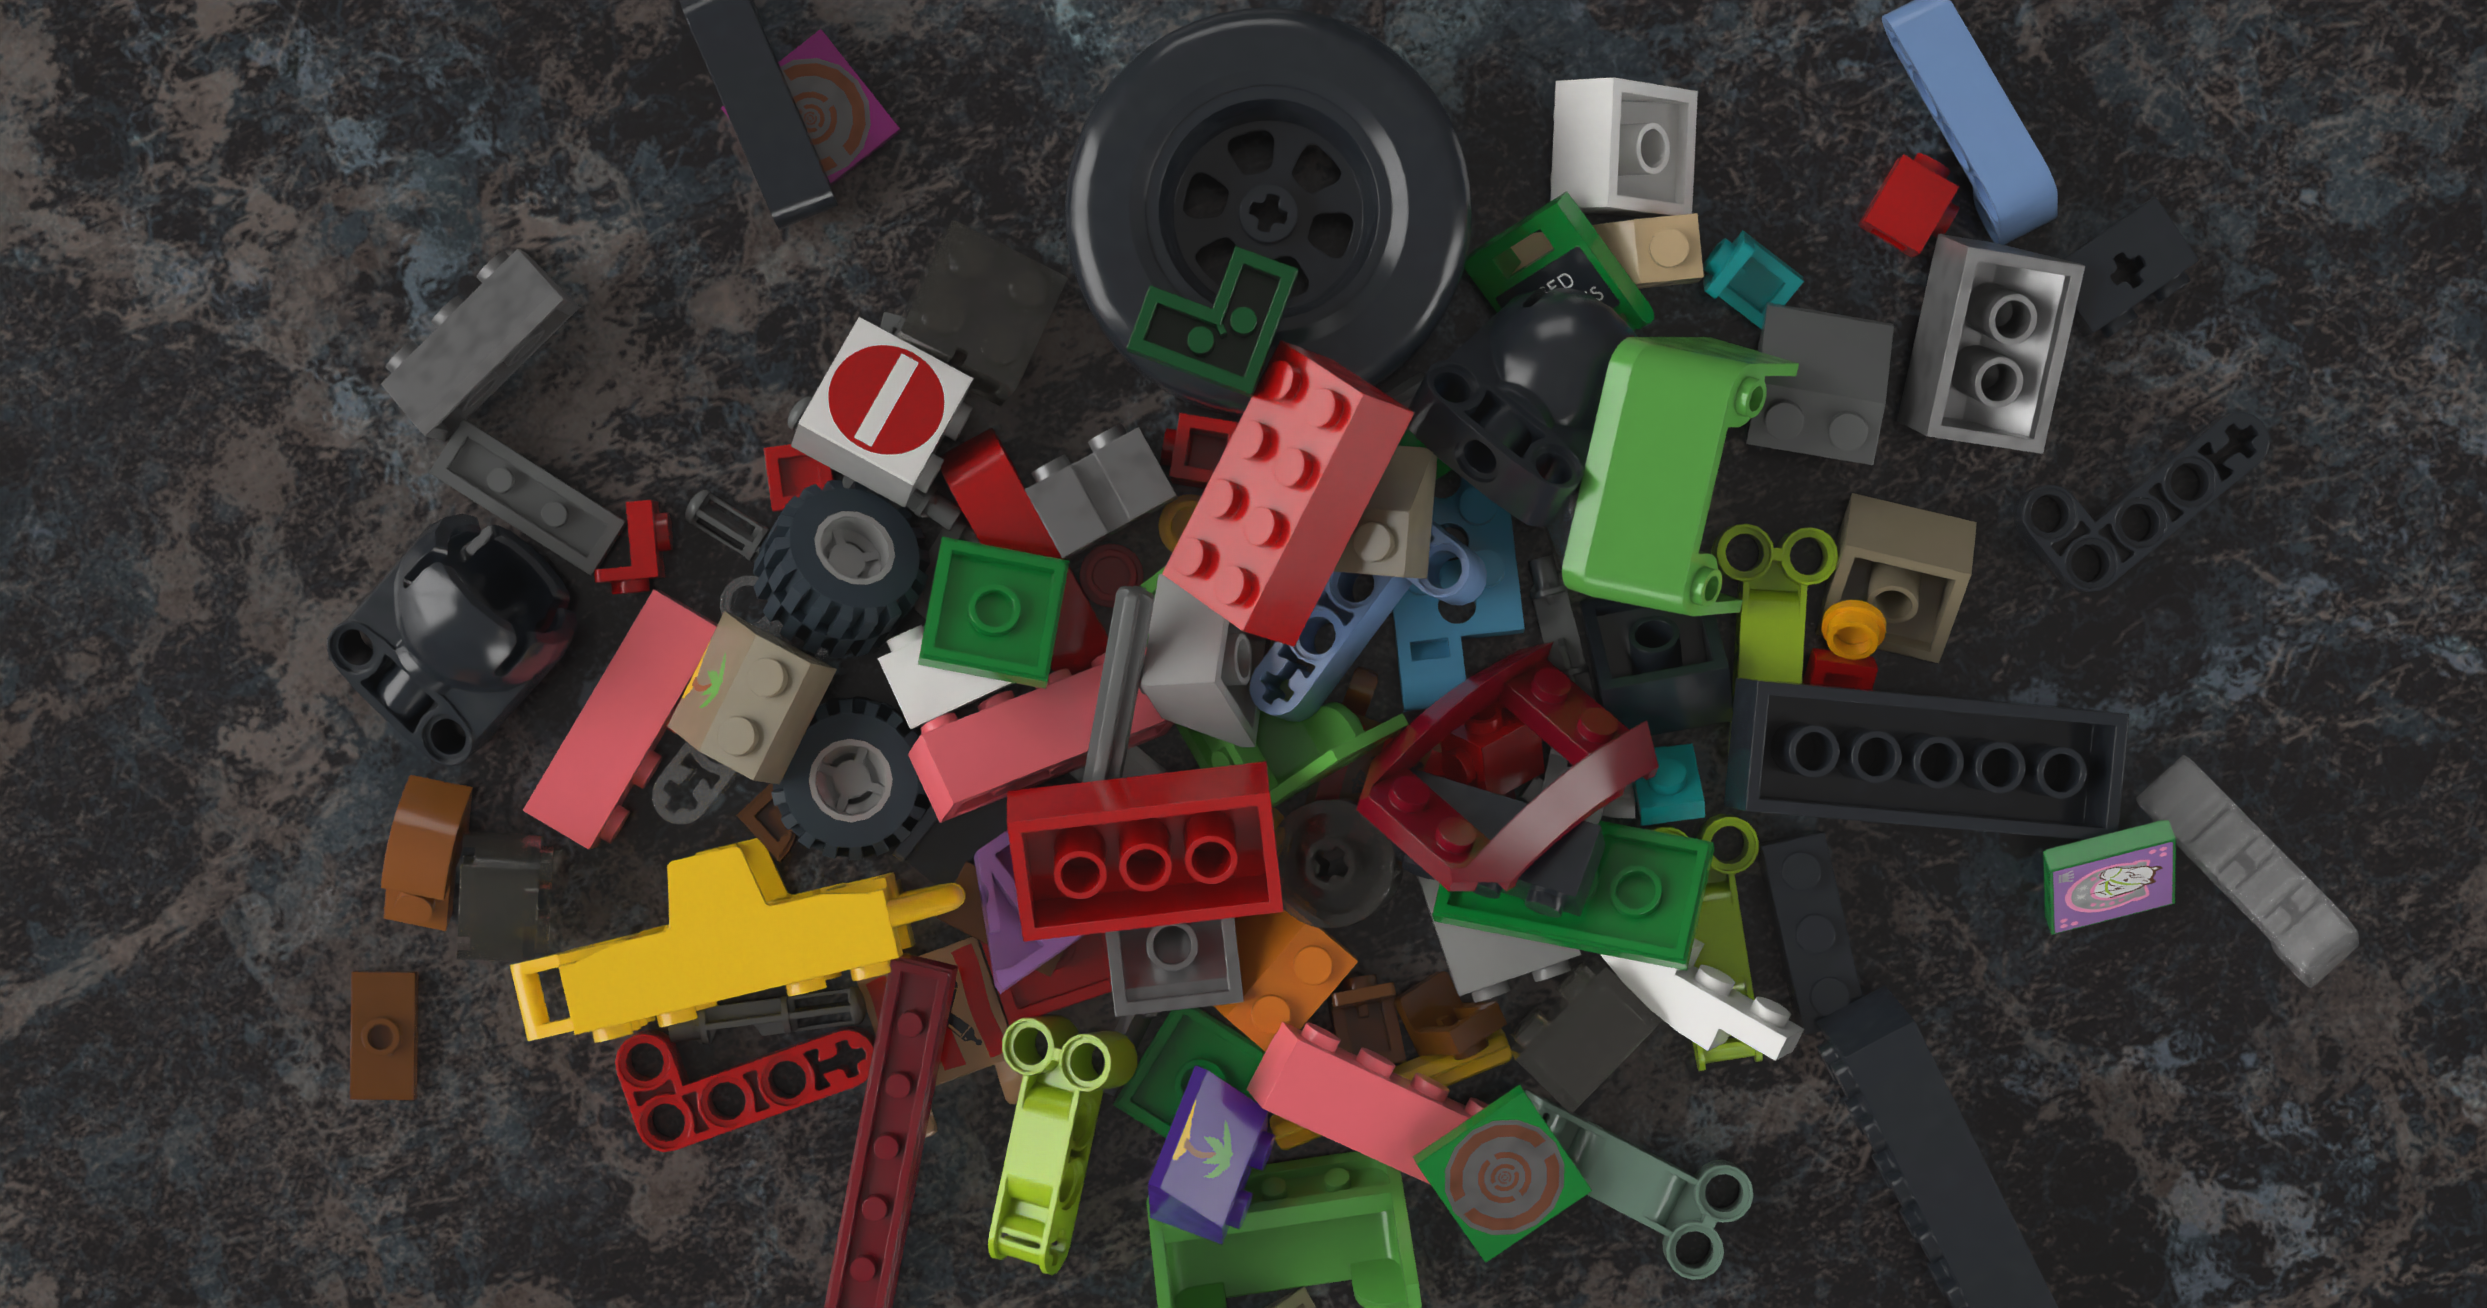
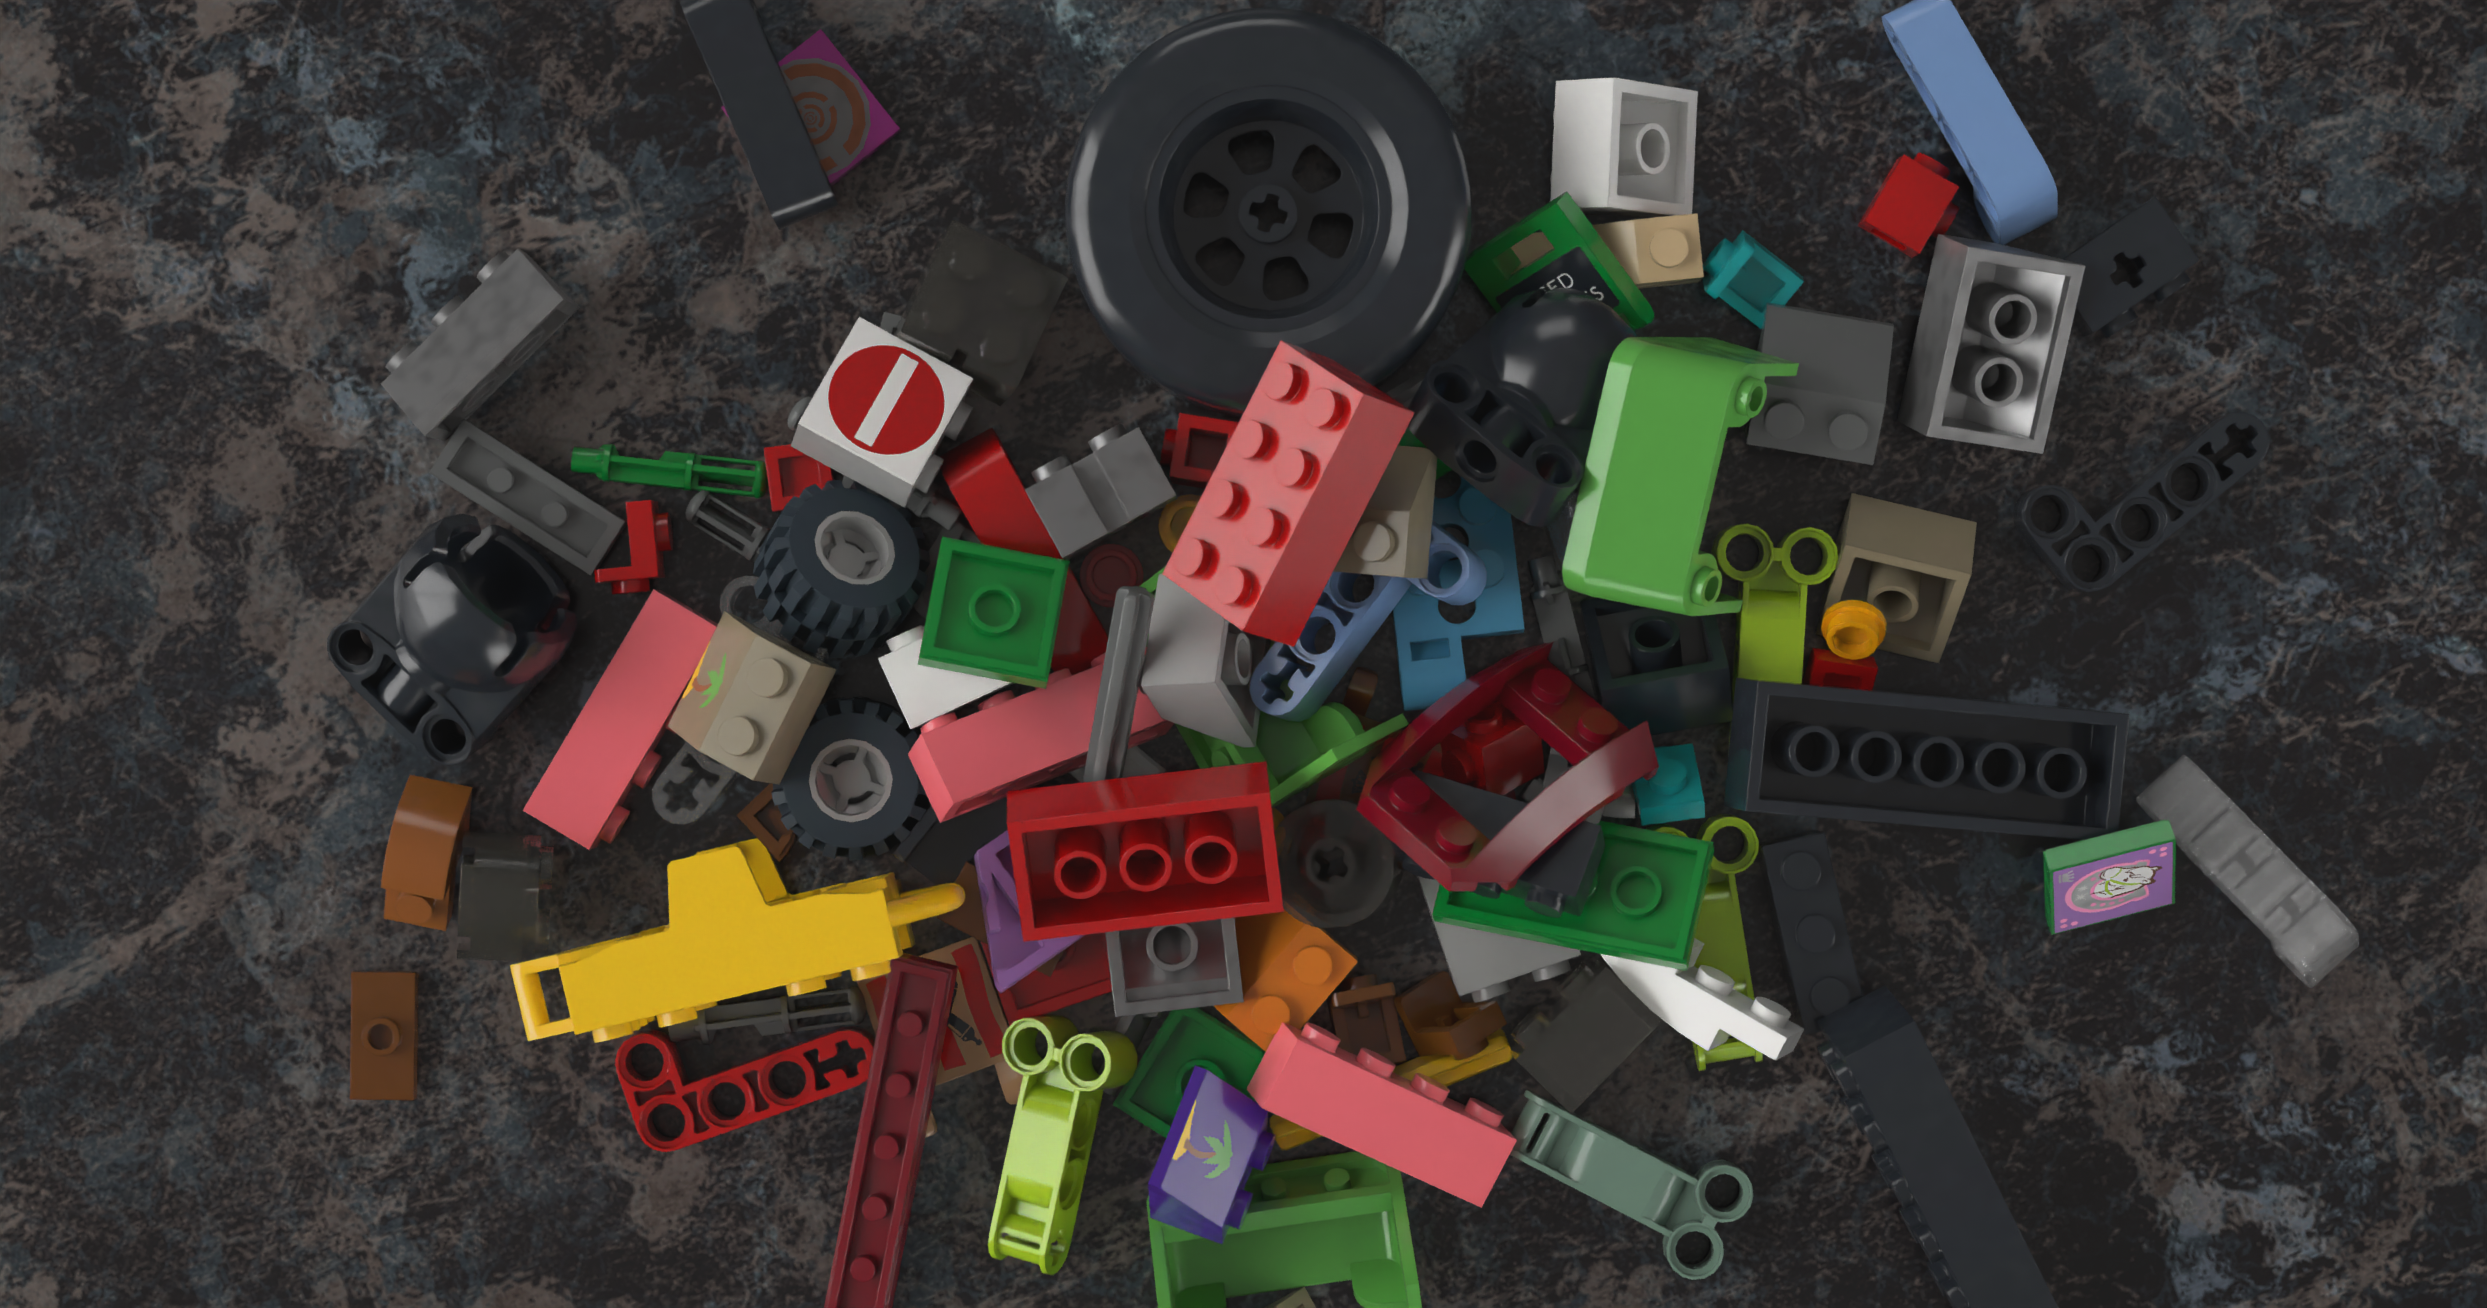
dark green brick [1126,246,1298,398] -> none
tile [1413,1085,1592,1263] -> none
none -> green piece [571,444,769,499]

